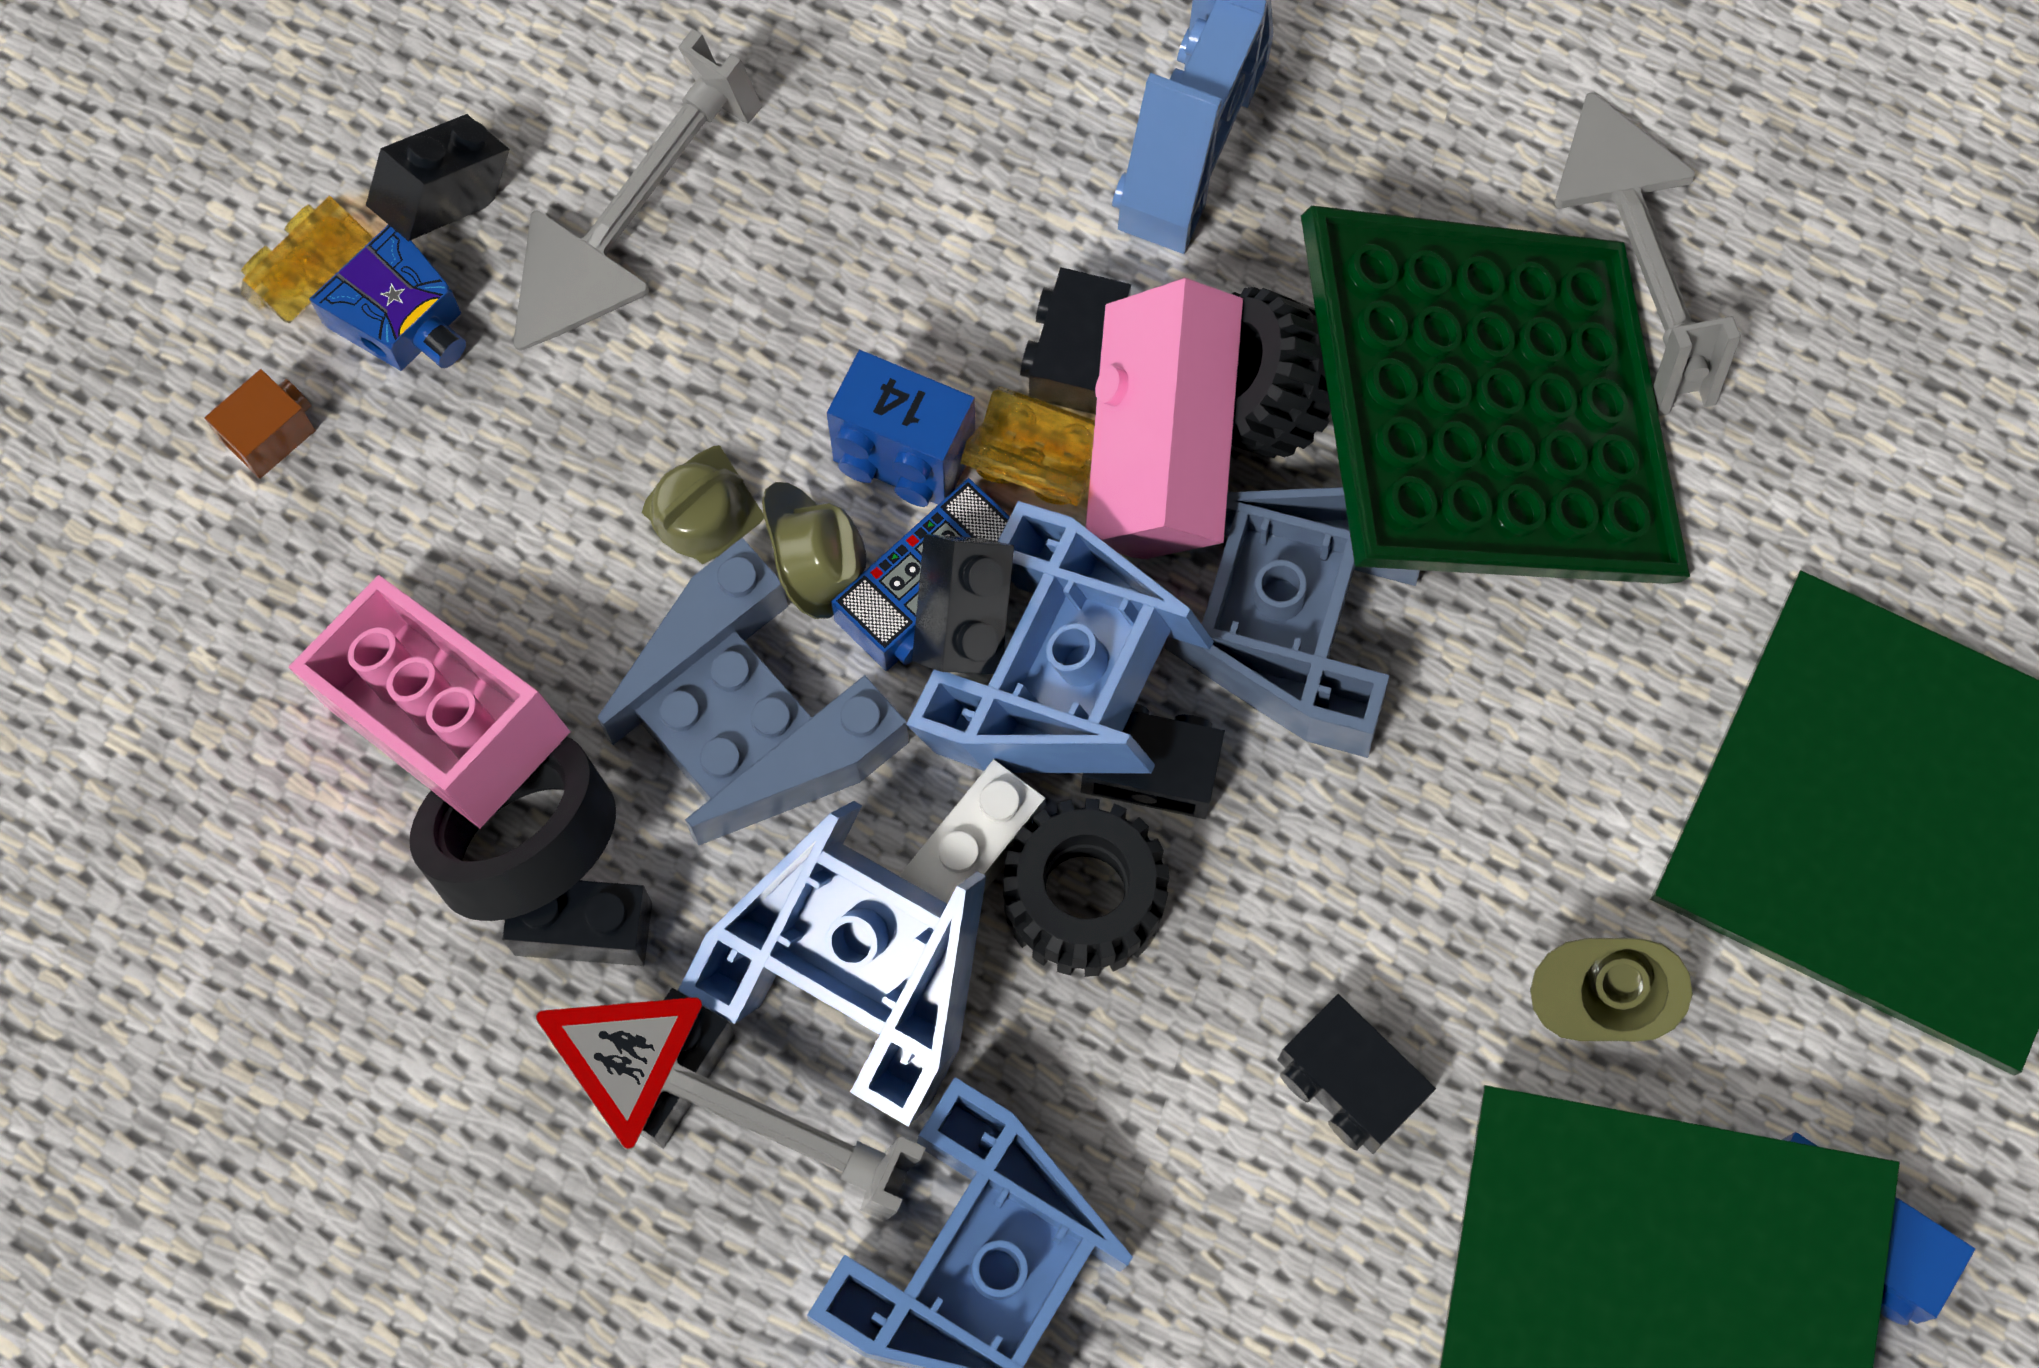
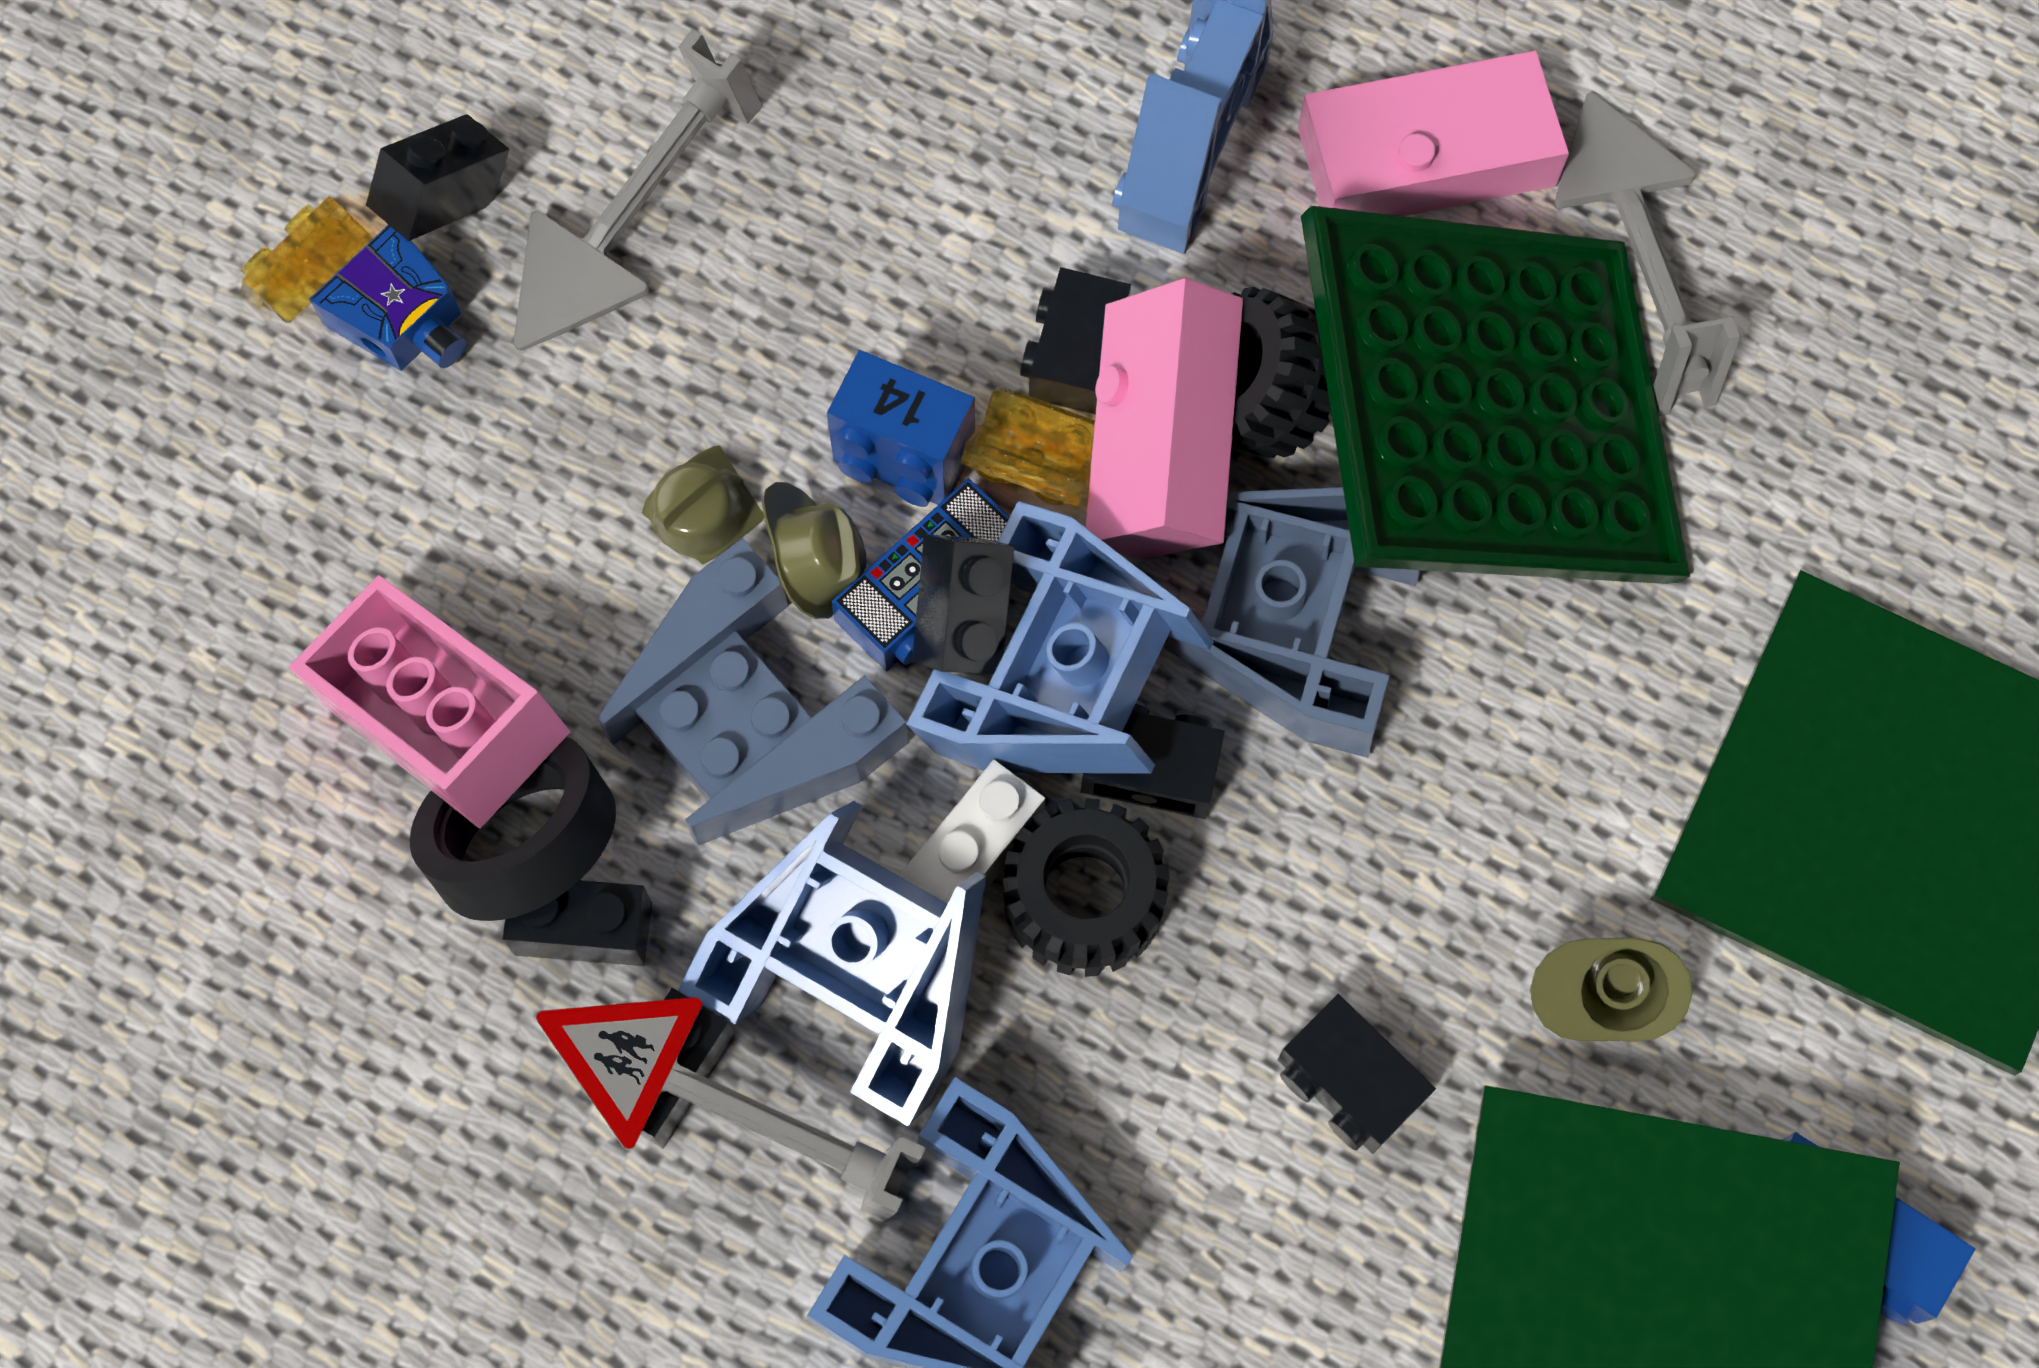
dark orange brick [204,369,316,479] -> none
none -> bright pink brick [1298,50,1569,216]

